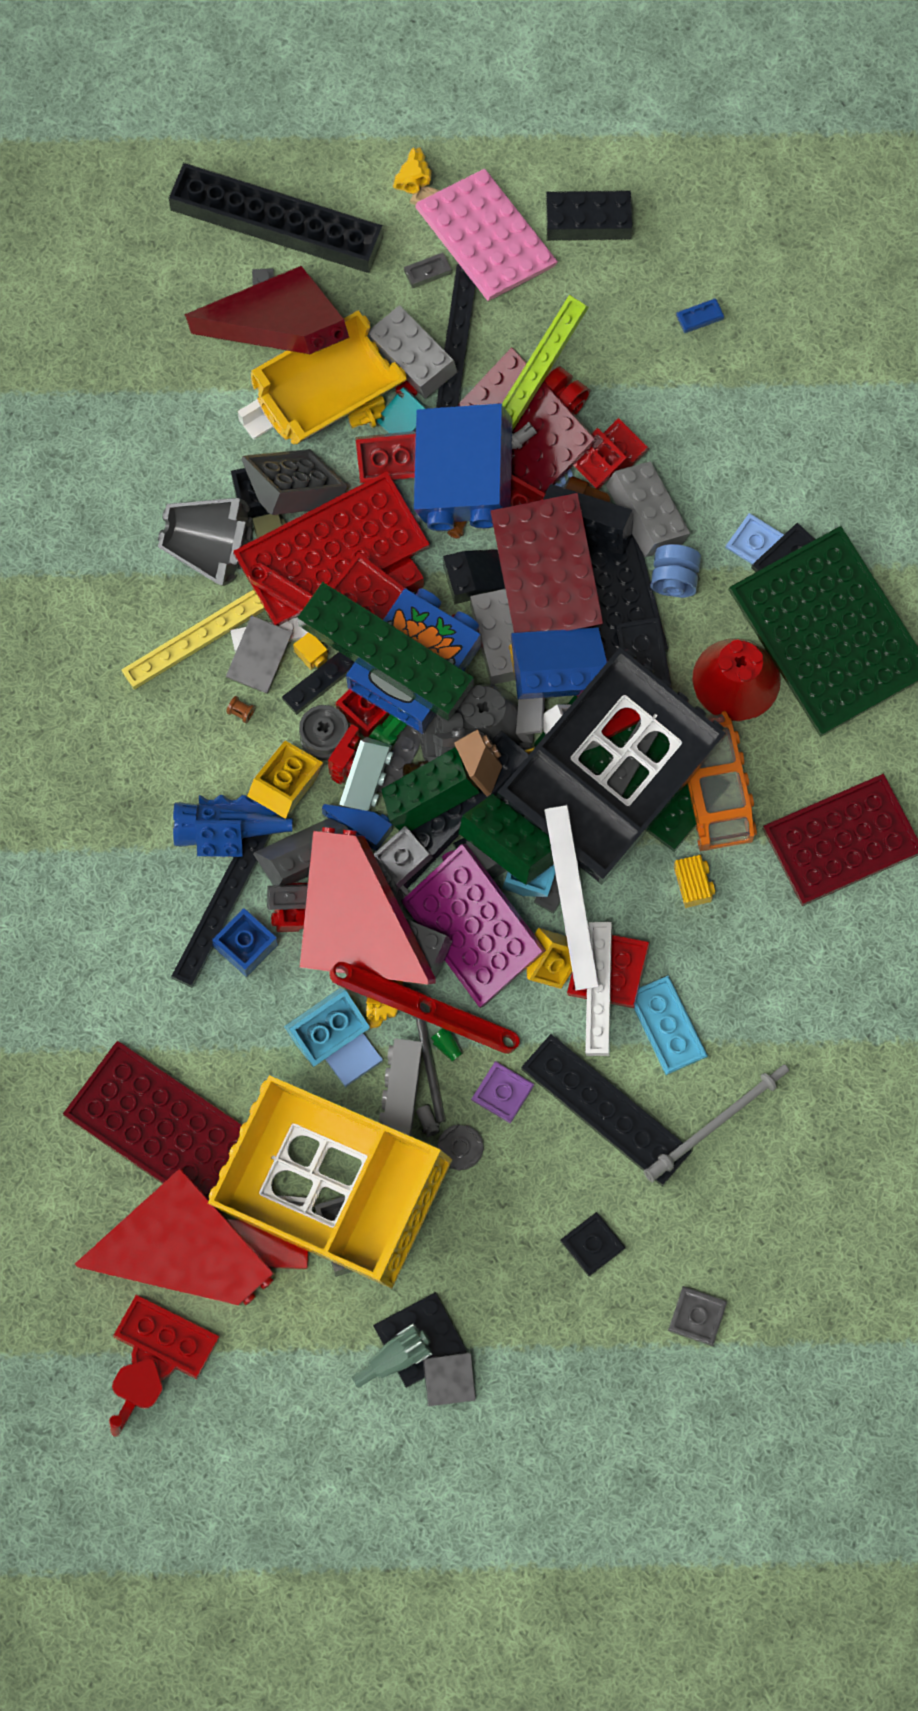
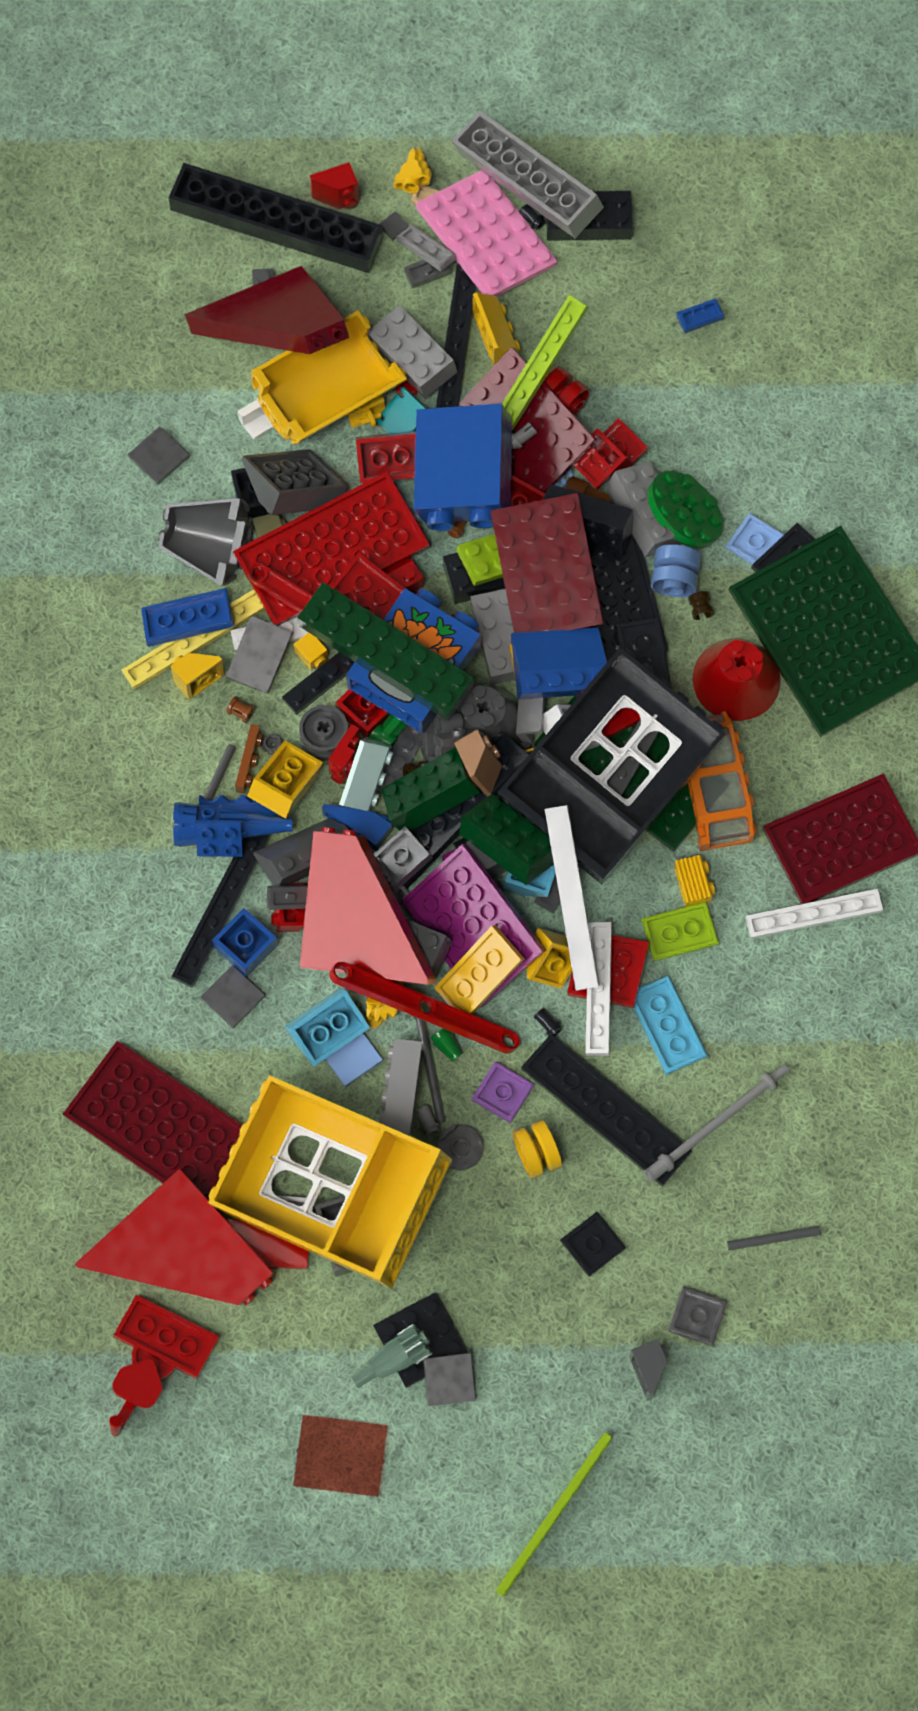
none -> flat silver tile [128,427,189,485]
none -> blue tile [141,588,234,647]
none -> yellow slope [170,653,225,700]
none -> flat silver tile [200,965,265,1029]
none -> dark grey bar [204,744,236,800]
none -> dark orange plate [235,724,263,794]
none -> dark grey plate [262,734,282,755]
none -> clear red piece [293,1415,388,1497]
none -> red slope [309,162,359,210]
none -> dark grey tile [379,211,409,241]
none -> light grey tile [396,224,456,271]
none -> yellow plate [434,925,525,1014]
none -> light grey brick [452,111,604,238]
none -> lime plate [456,534,503,586]
none -> yellow slope [472,292,521,366]
none -> lime tile [495,1432,612,1597]
none -> yellow wheel [512,1120,562,1179]
none -> black pin [519,204,545,230]
none -> black pin [534,1008,563,1037]
none -> dark grey slope [629,1339,669,1401]
none -> lime tile [641,902,719,962]
none -> green plate [647,471,724,548]
none -> dark brown wheel [688,591,714,620]
none -> dark grey bar [727,1226,820,1251]
none -> white plate [745,889,883,939]

